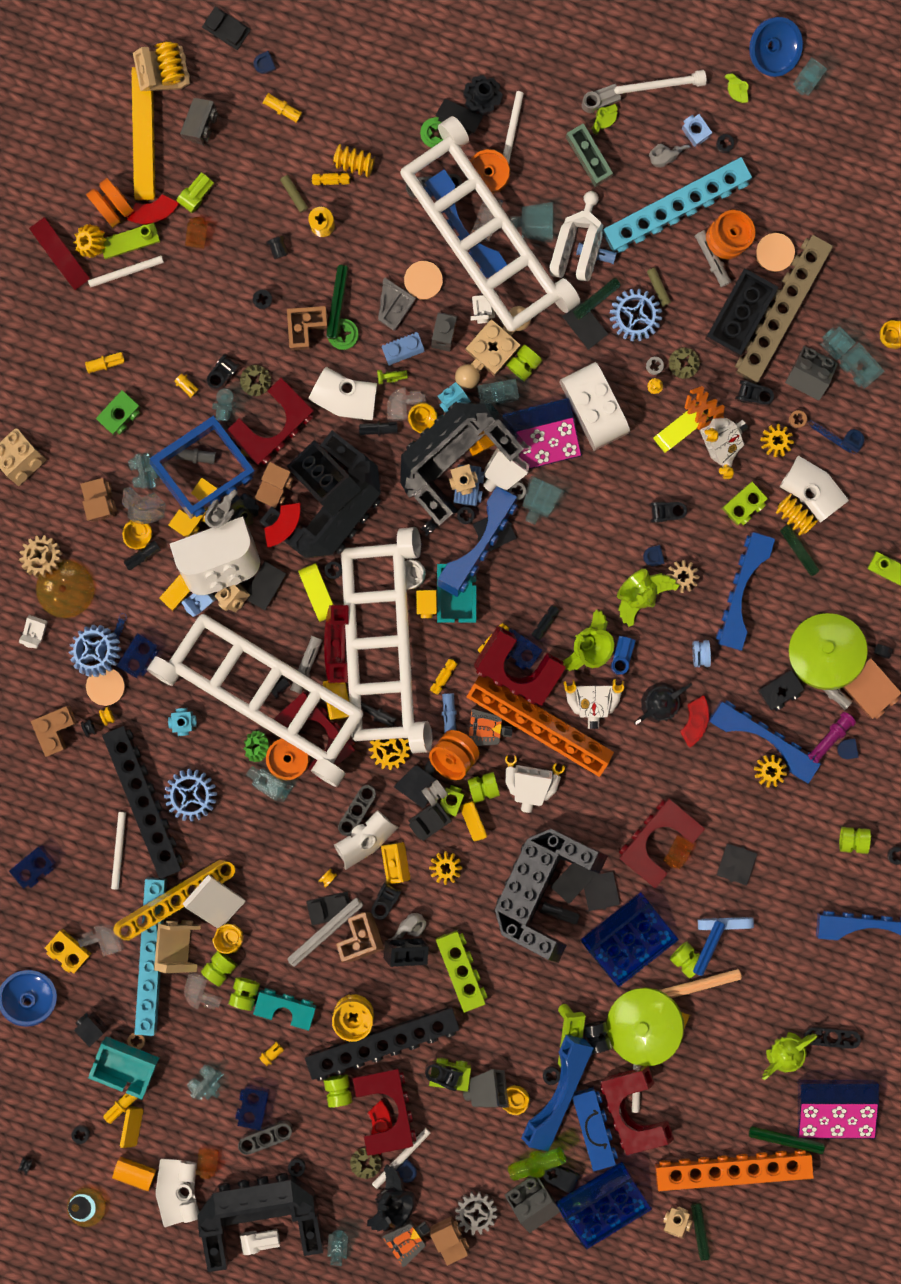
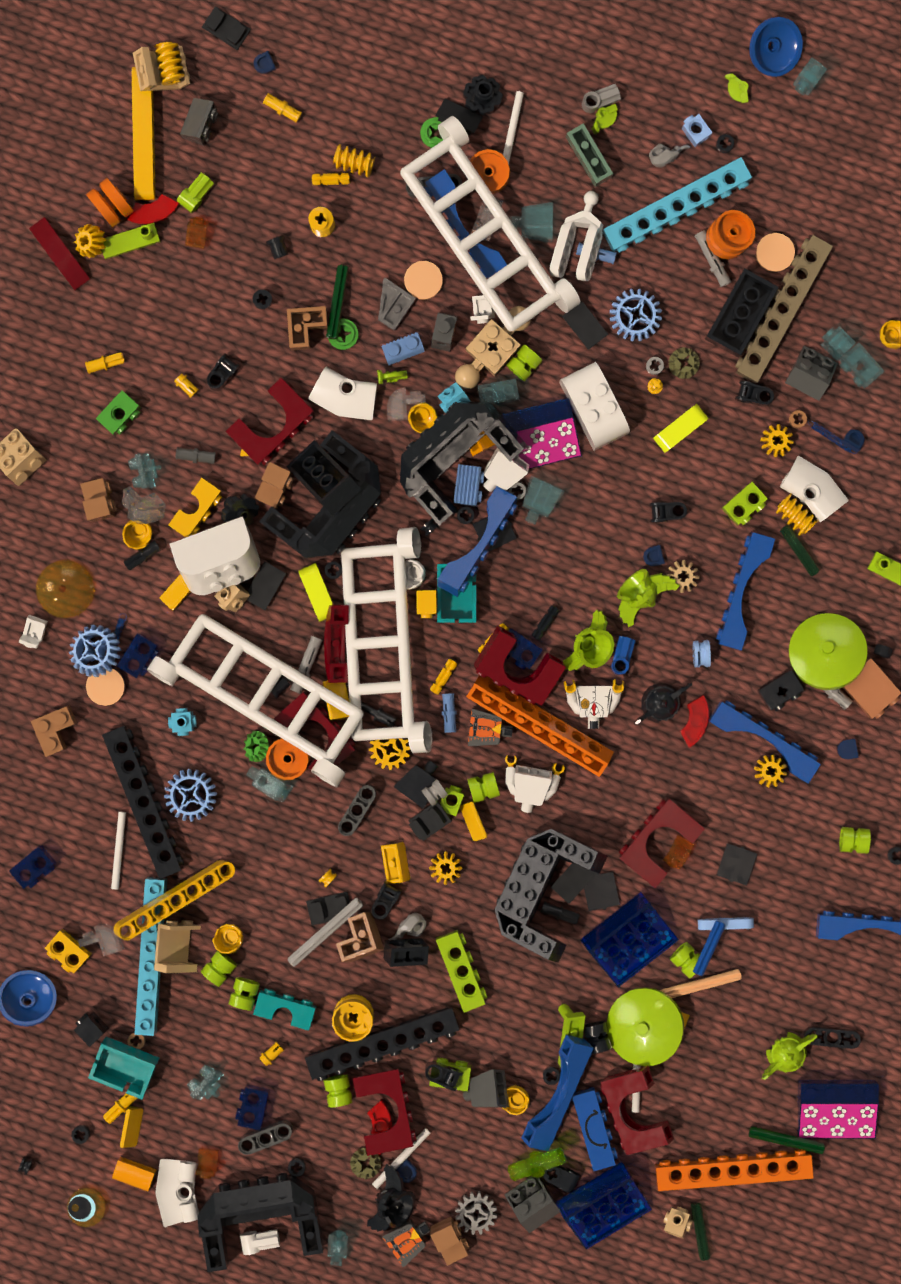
tan gear [19,536,62,578] -> none
black bush [81,718,97,738] -> none
white bar [88,256,164,287] -> none
yellow bush [99,707,115,726] -> none
blue window [150,415,255,519] -> none
light blue bracket [182,593,217,617] -> none
white tile [183,875,245,929] -> none
clear brick [184,972,223,1009] -> none
light grey piece [205,490,237,528] -> none
clear light blue hips [212,388,236,421] -> none
olive gear [240,365,271,396] -> none
red tile [264,503,301,548] -> none
olive piece [280,175,308,213] -> none
white panel [334,810,399,870] -> none
black axle [359,421,398,436] -> none
orange wheel [429,730,479,780] -> none
tan brick [449,464,478,496] -> none
clear green axle [573,278,621,319] -> none
white piece [614,70,706,94] -> none
olive piece [646,267,671,307] -> none
orange piece [685,386,725,430] -> none
white torso [700,418,748,479] -> none
magenta pin [808,712,856,763] -> none

